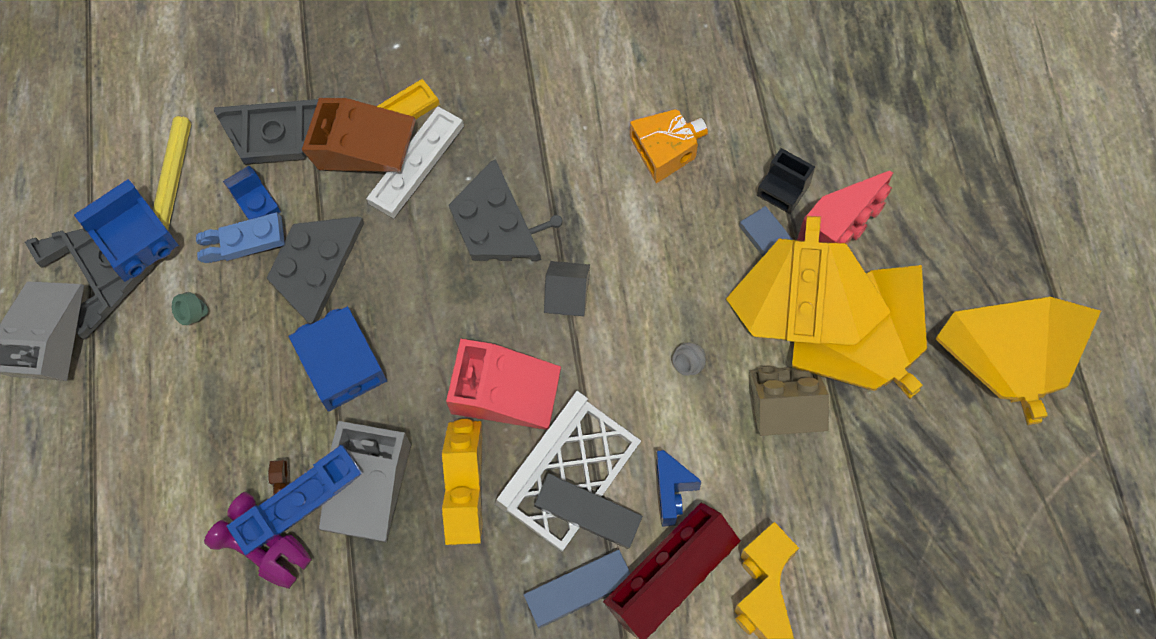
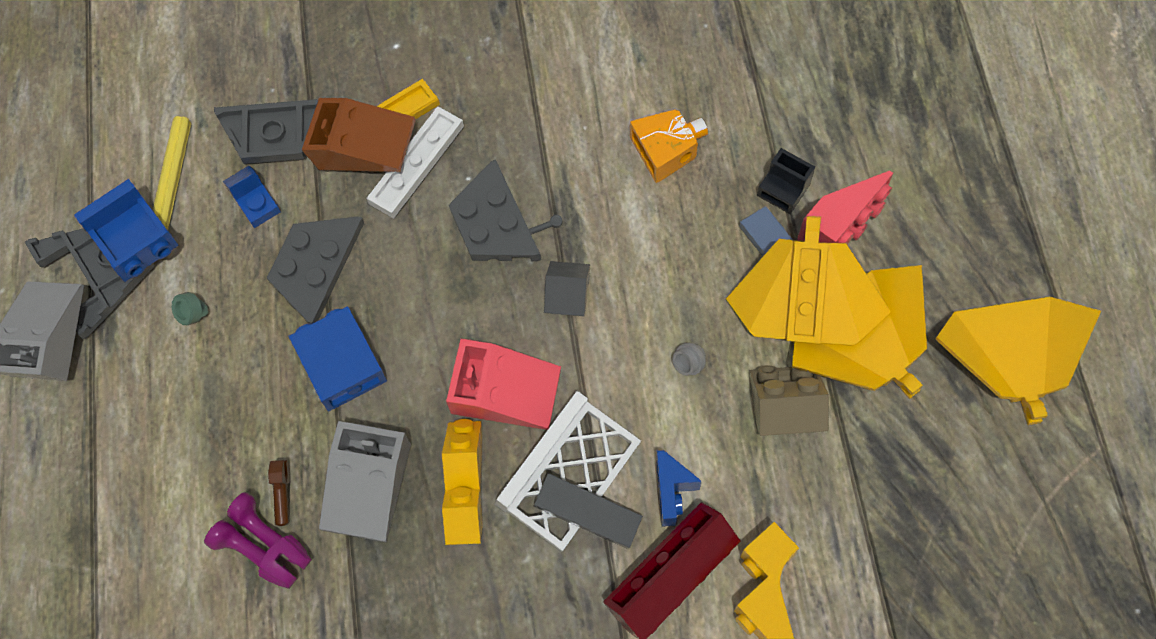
medium blue hinge [196,212,285,263] -> none
blue slope [226,445,363,555] -> none
sand blue tile [523,550,631,629] -> none

